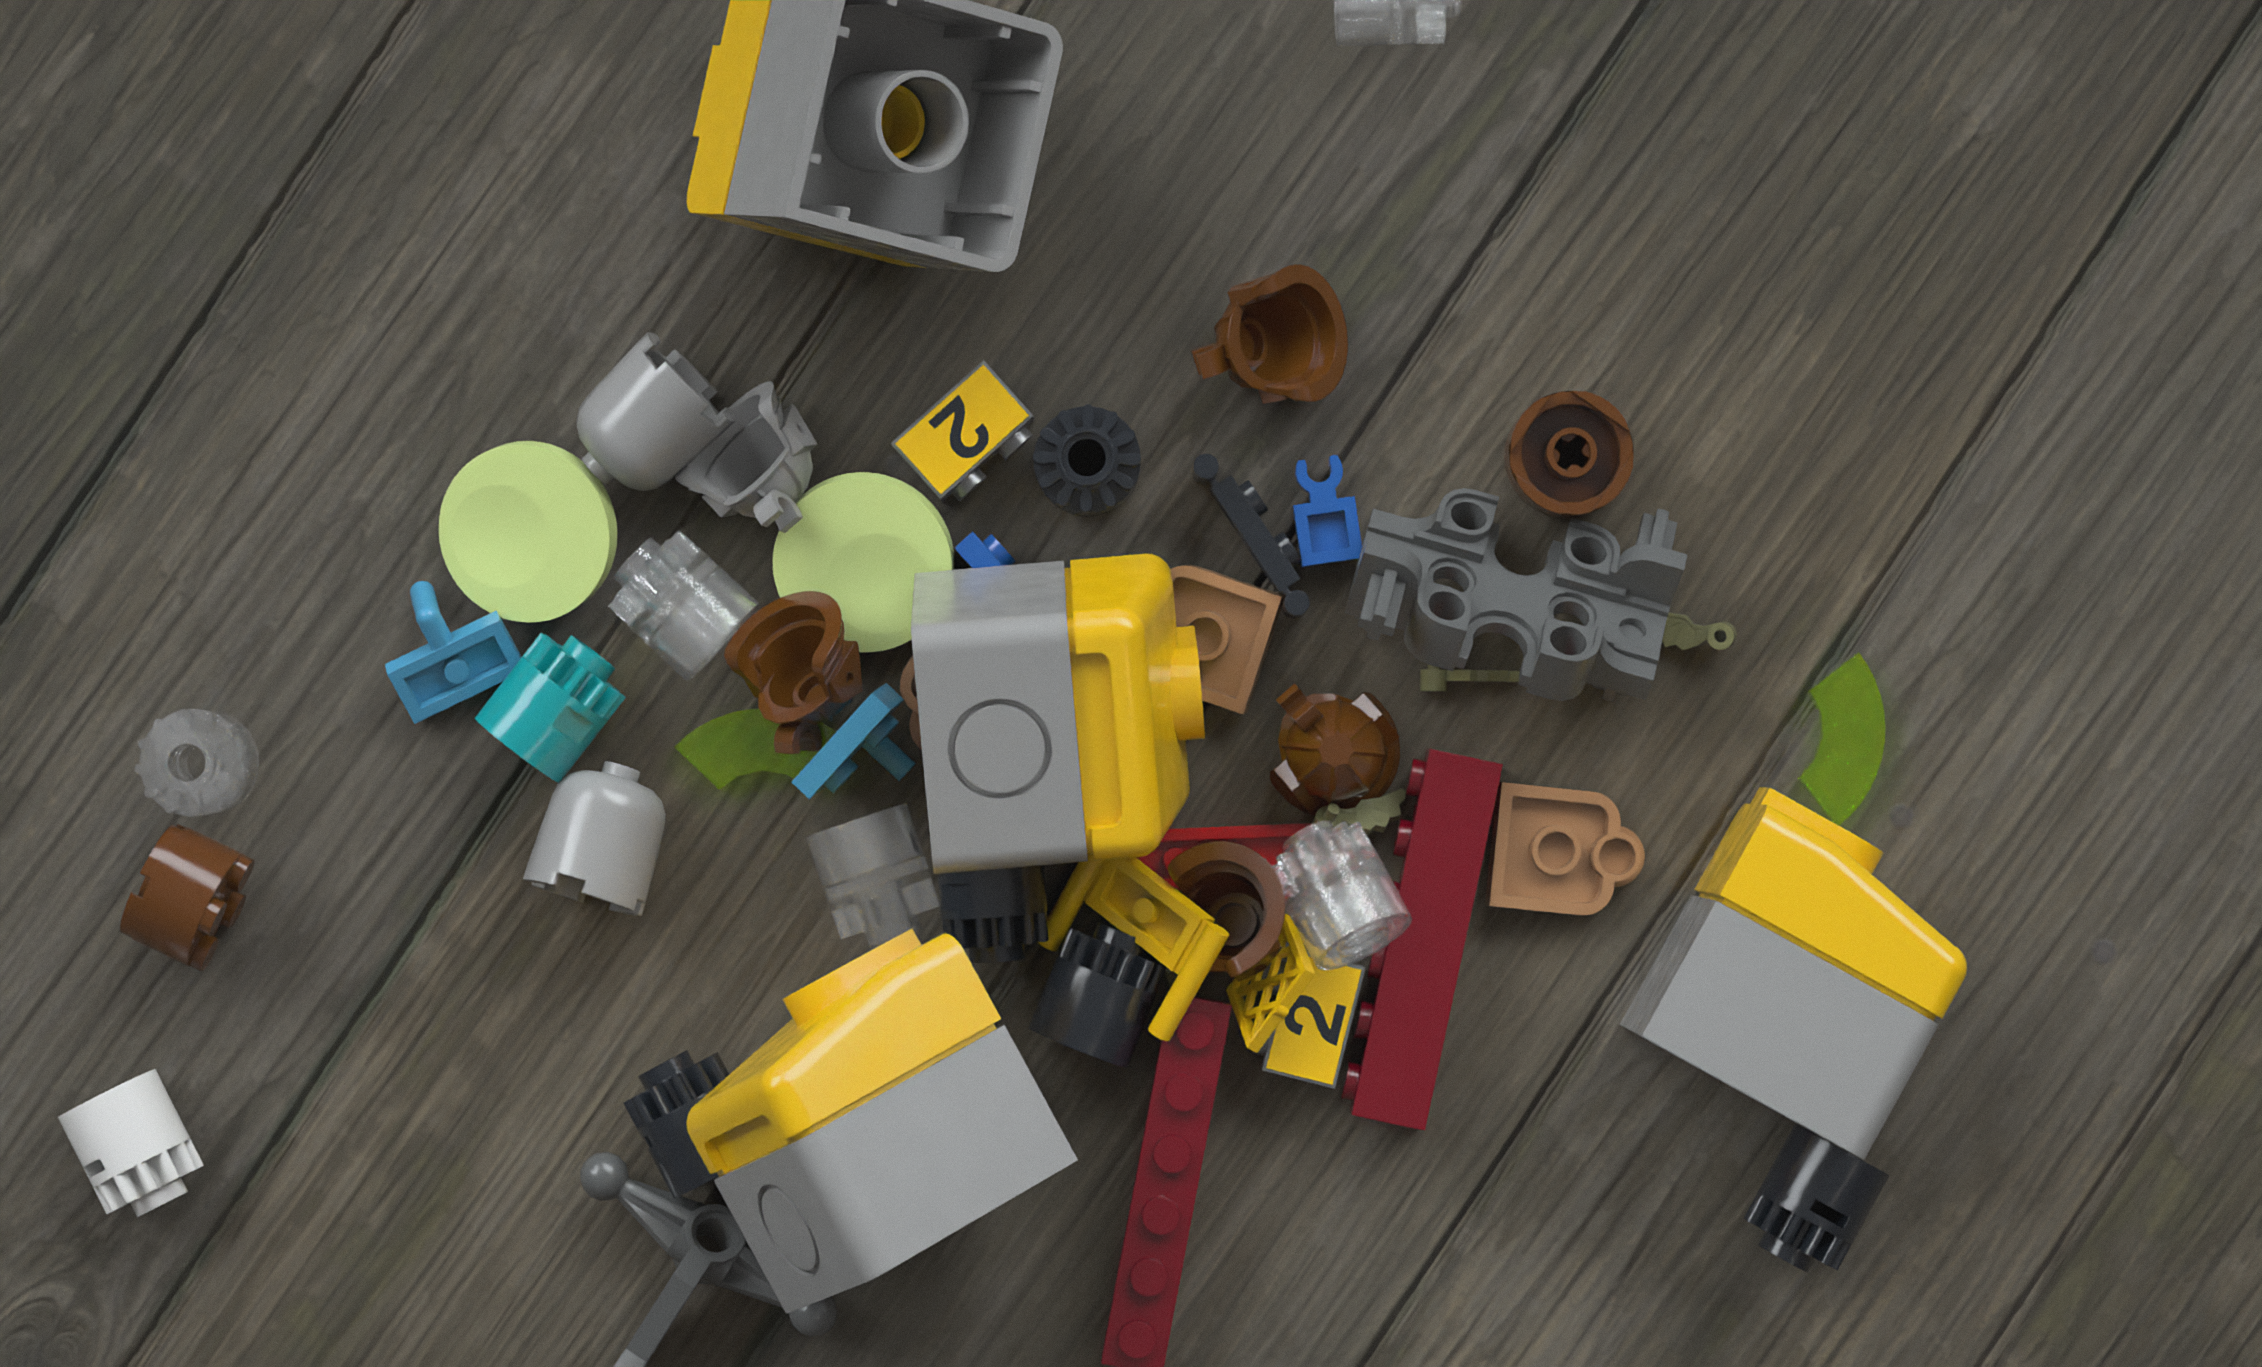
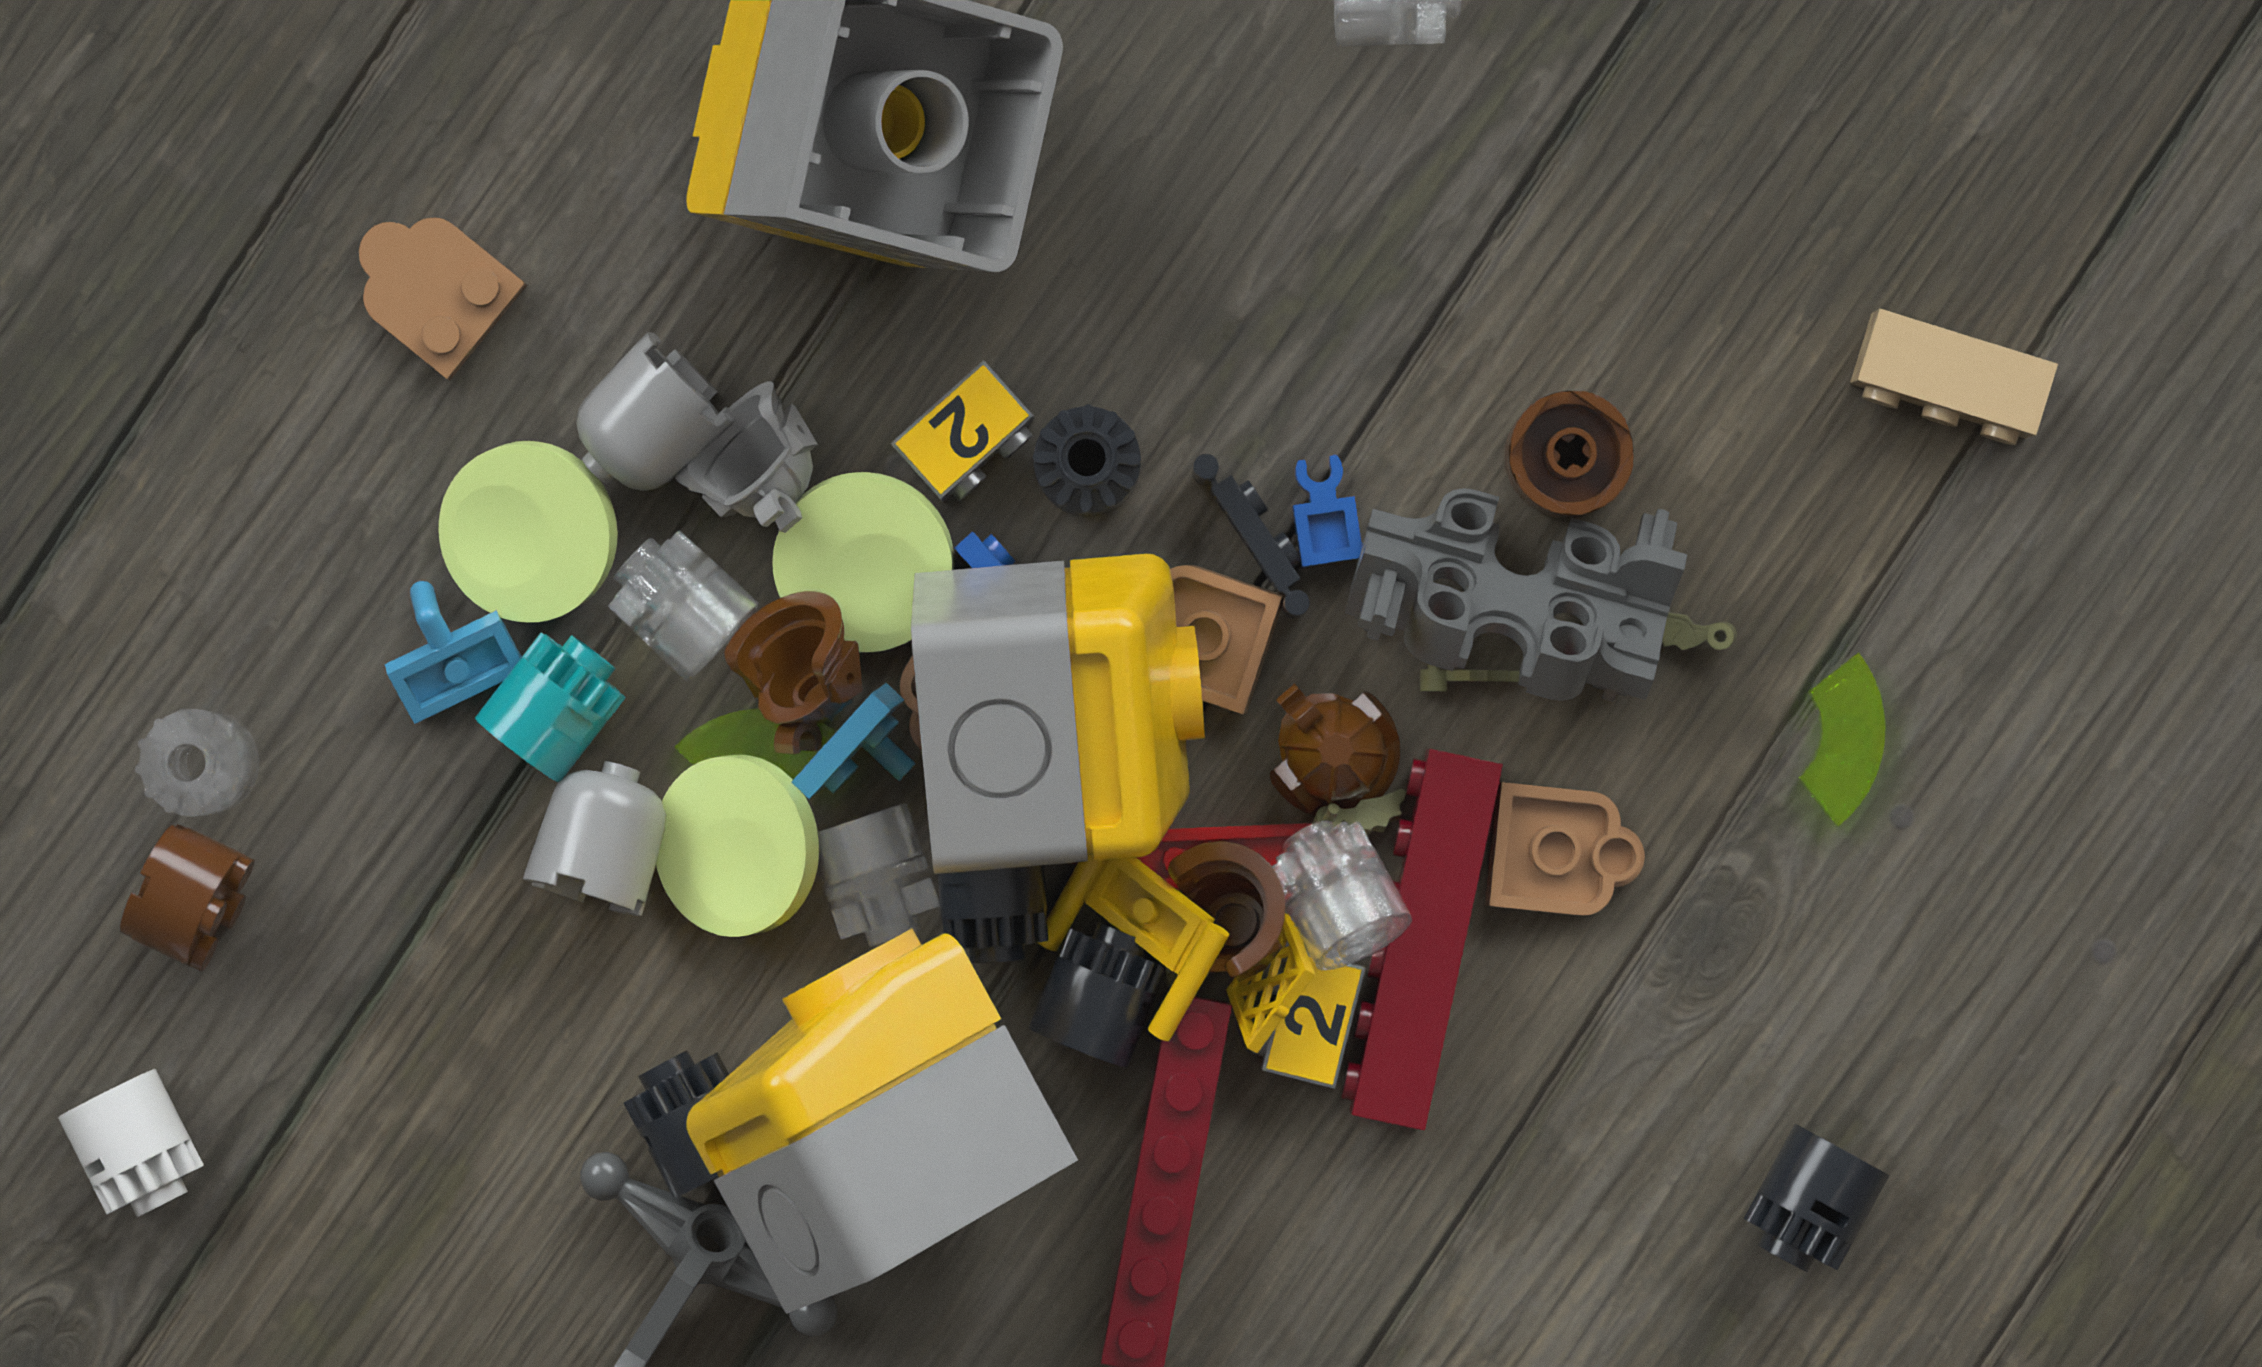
reddish brown helmet [1191,264,1348,404] -> none
piece [1620,787,1967,1160] -> none
none -> medium nougat plate [359,218,527,381]
none -> yellowish green piece [656,755,819,937]
none -> tan brick [1850,309,2058,445]

